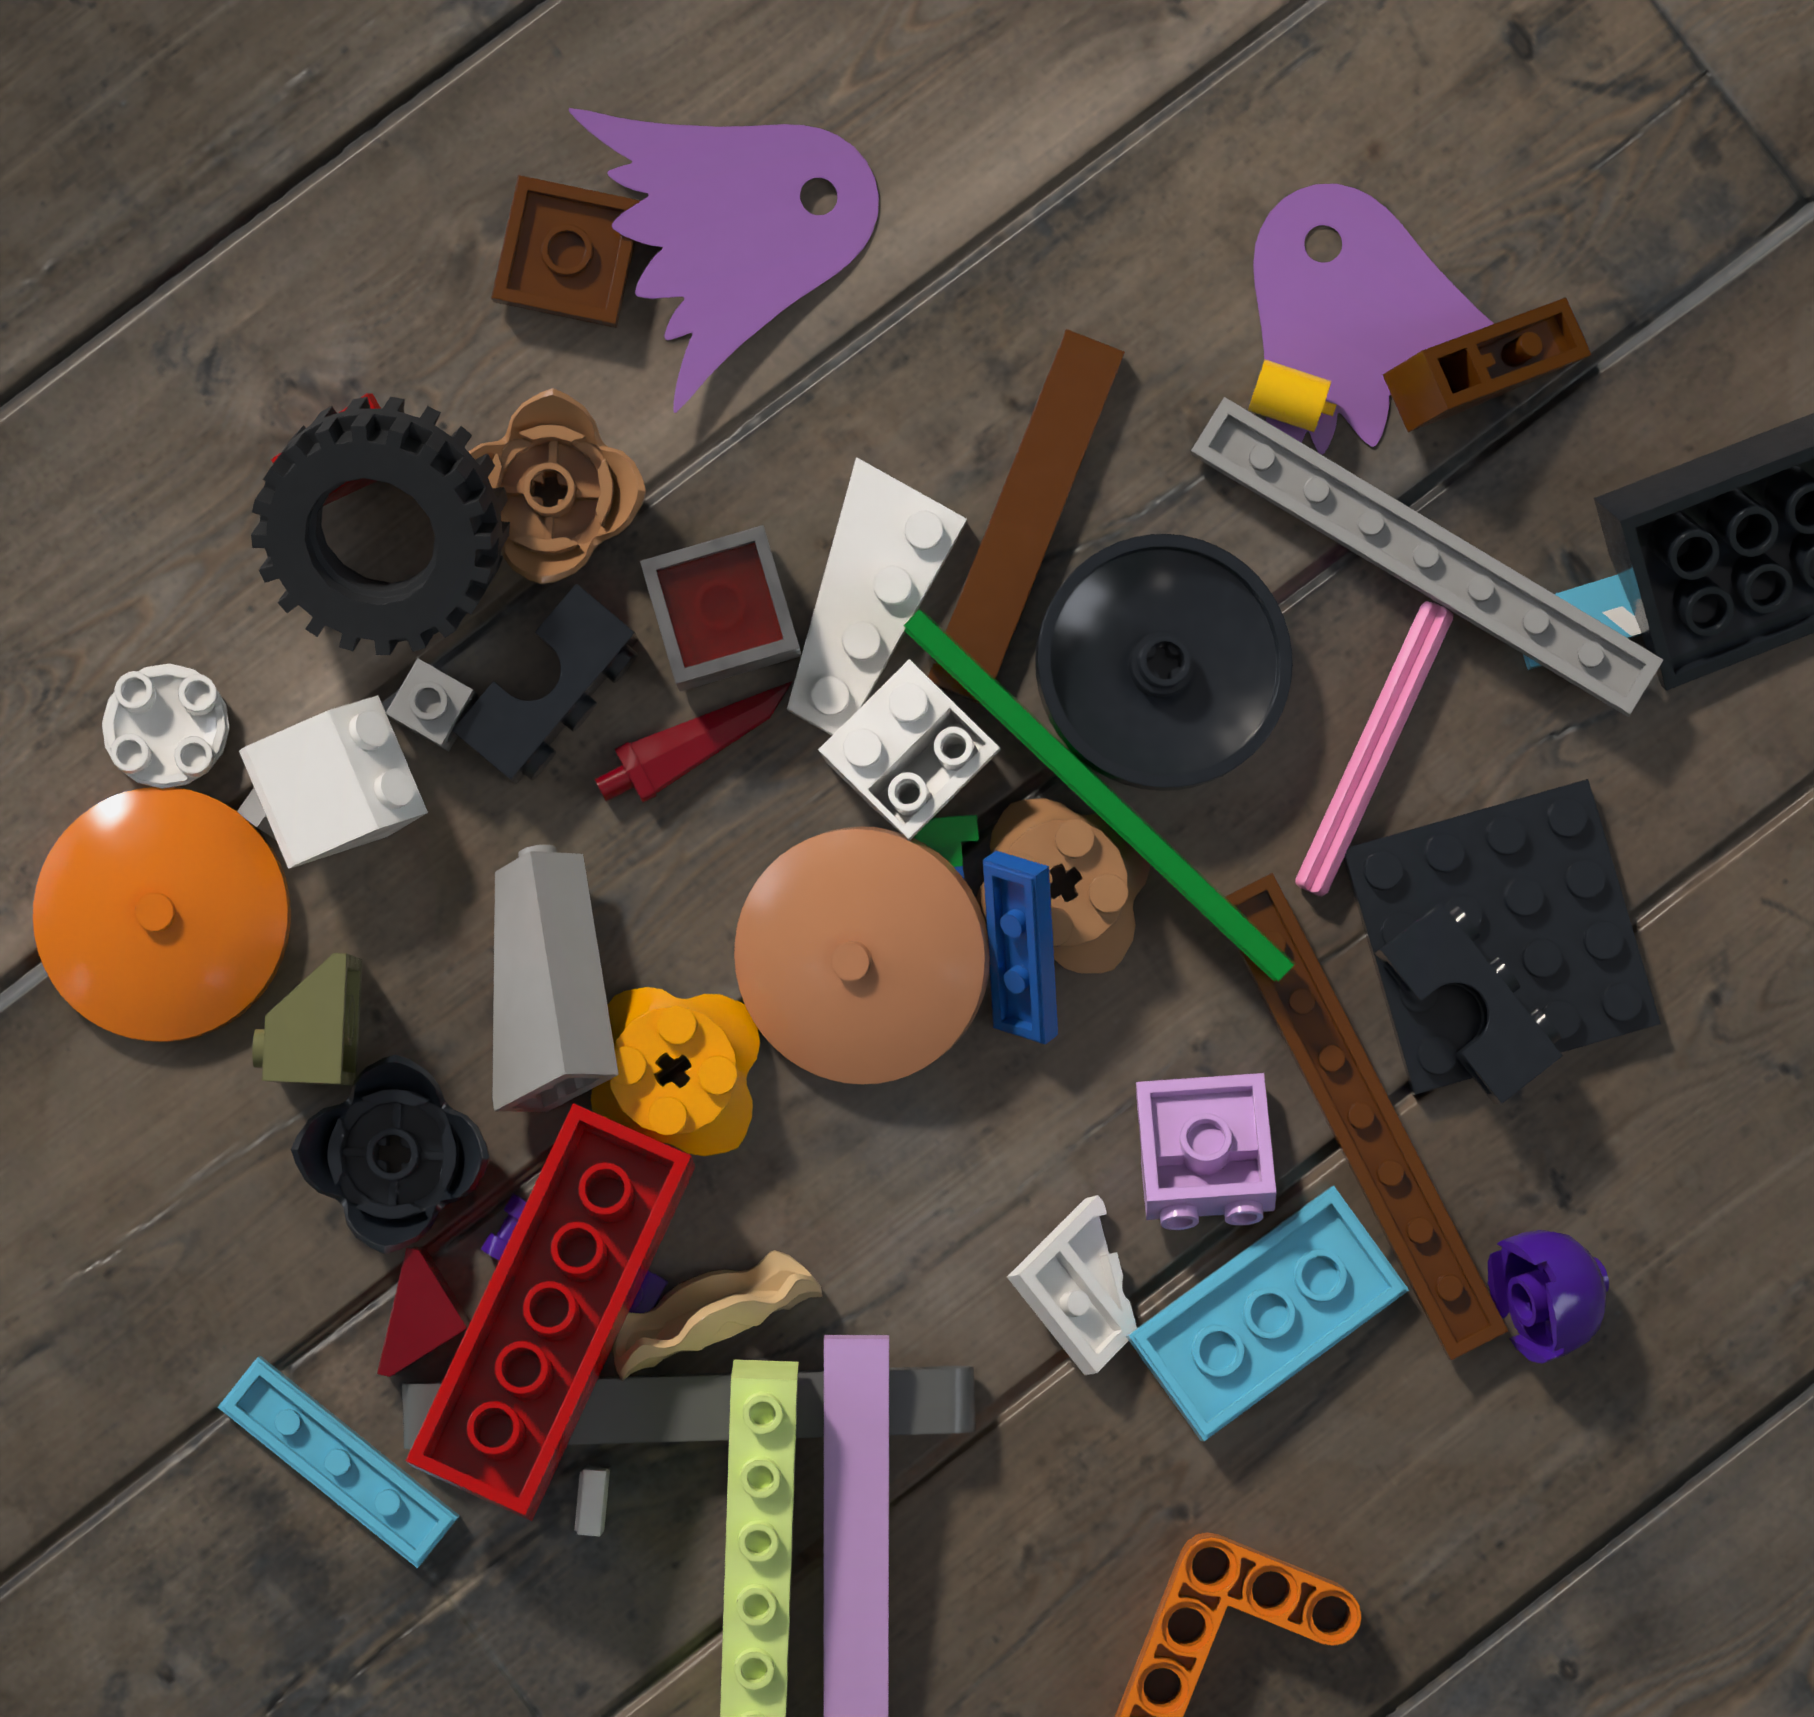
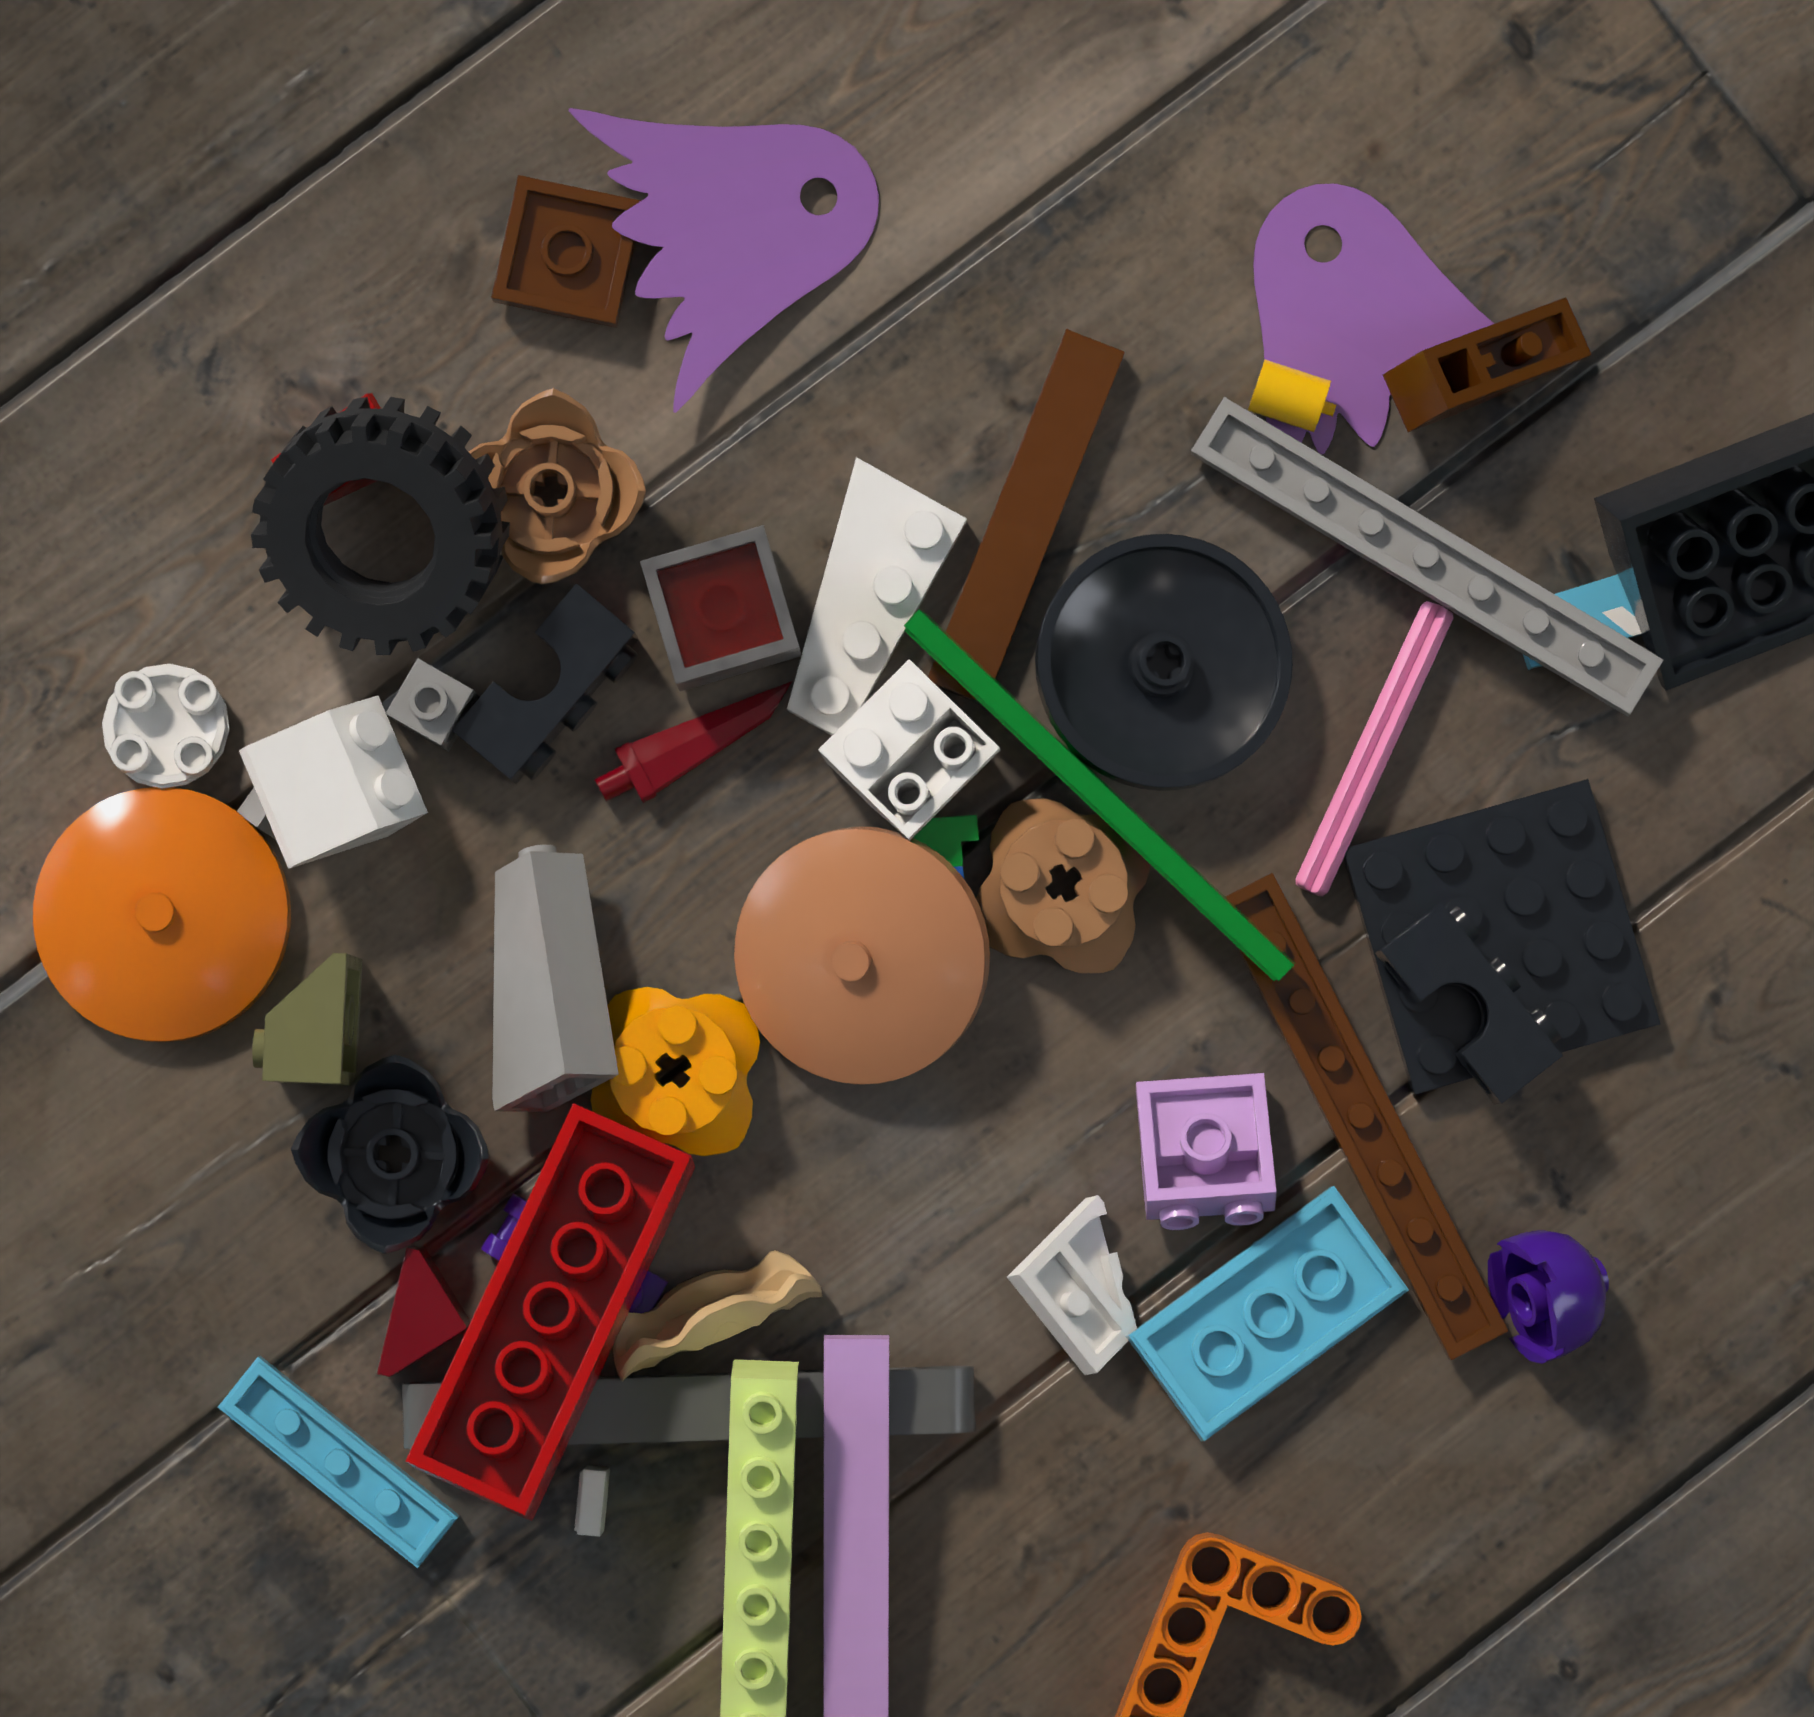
blue tile [983,851,1058,1045] -> none

